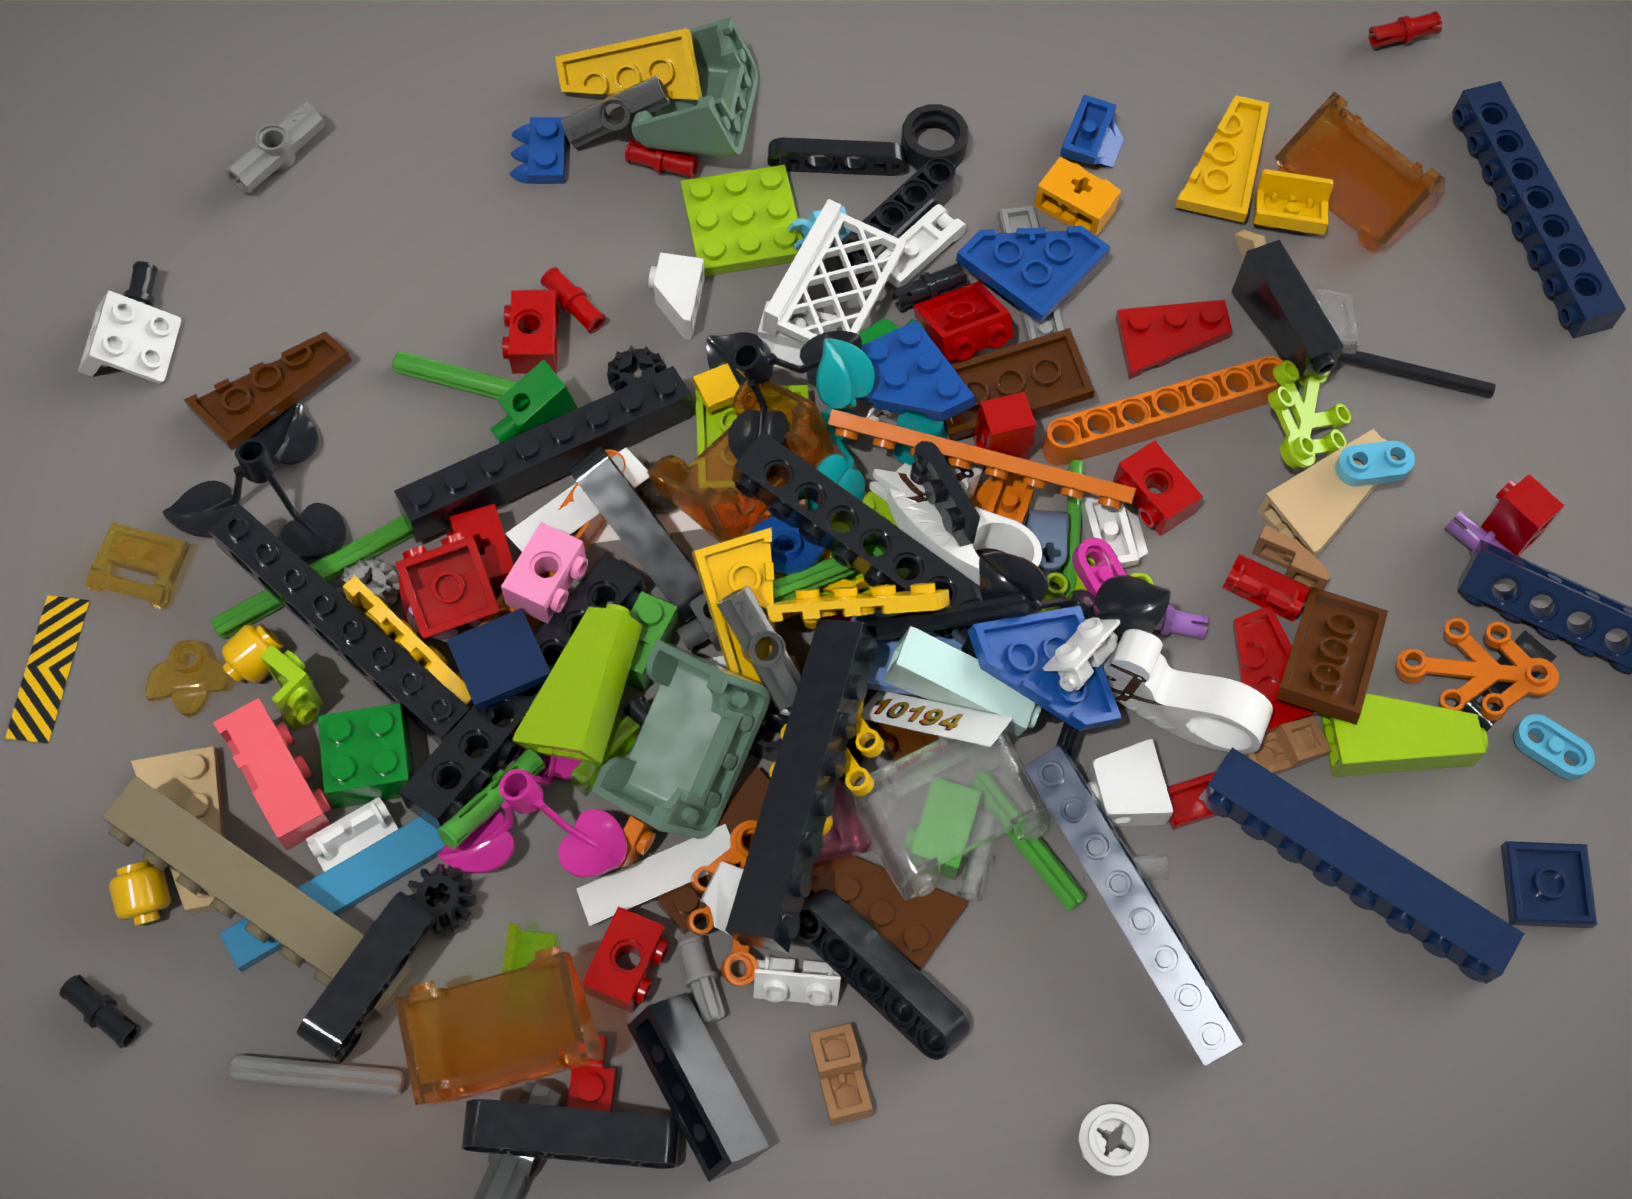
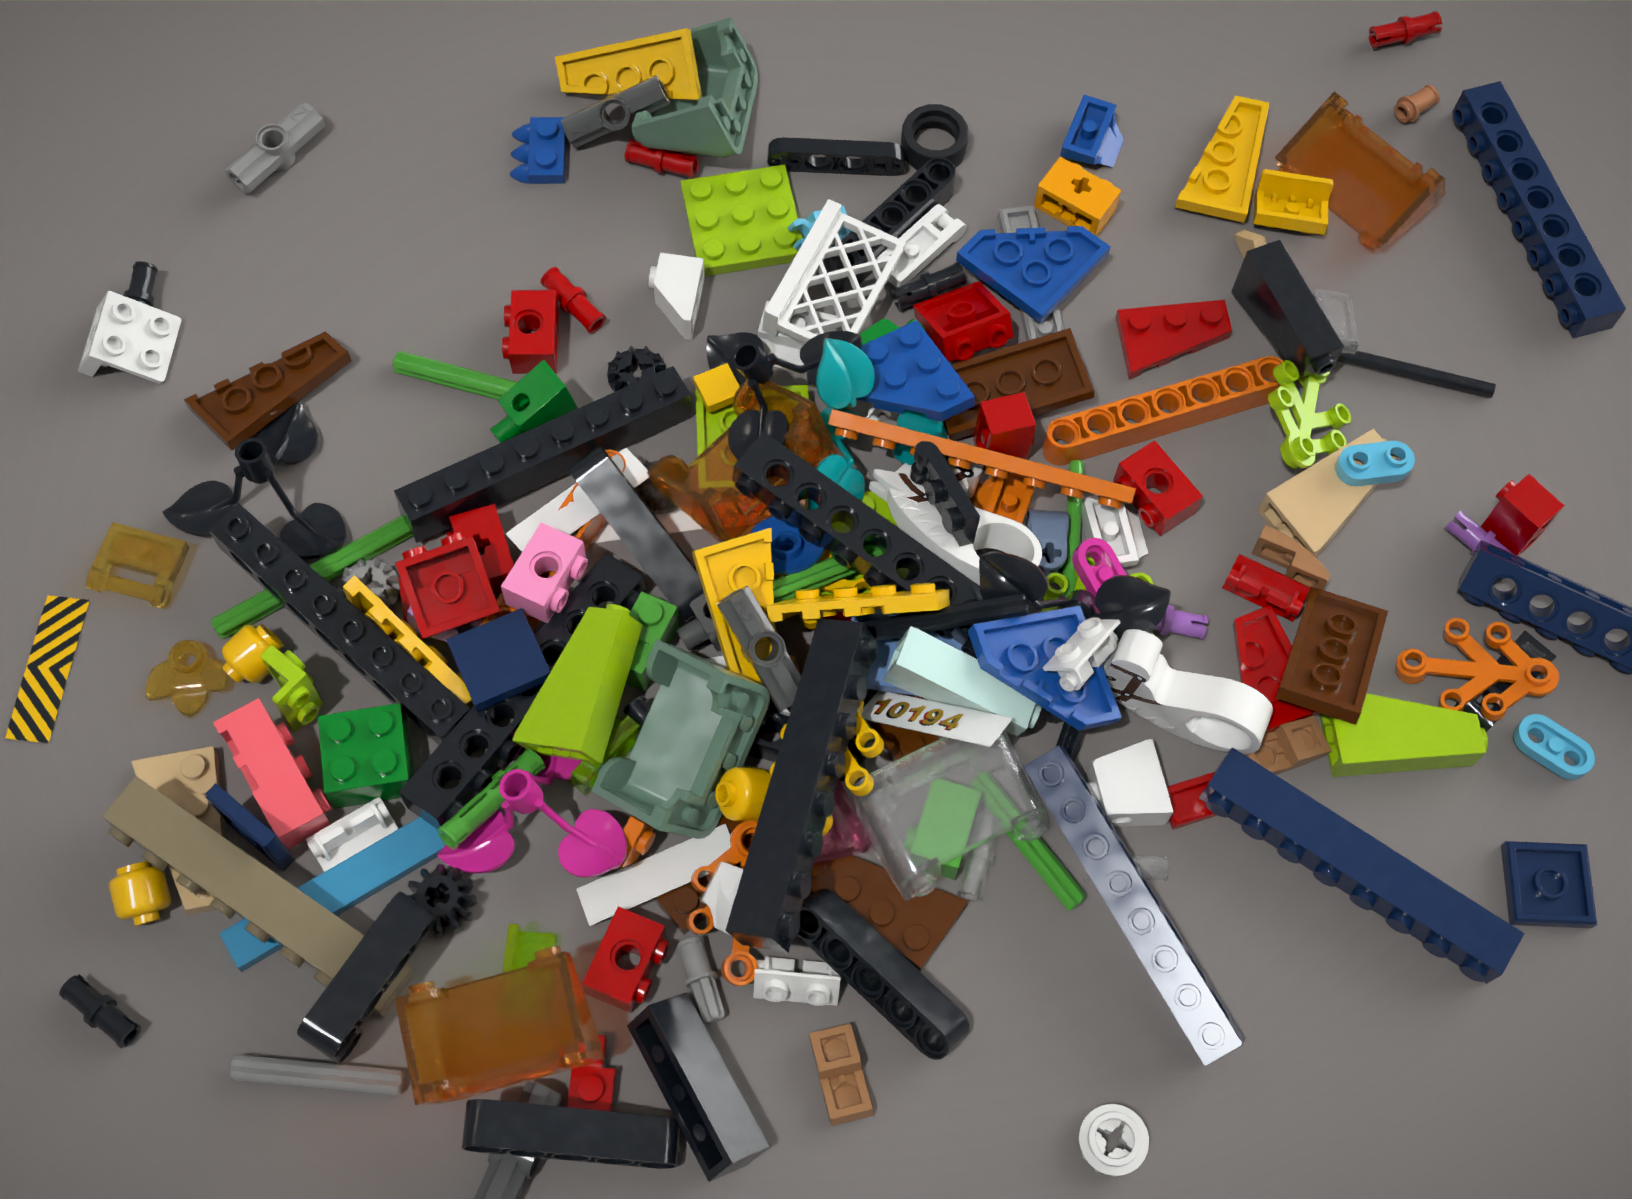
none -> dark blue tile [205,783,295,870]
none -> yellow head [715,767,771,822]
none -> nougat pin [1394,84,1440,123]

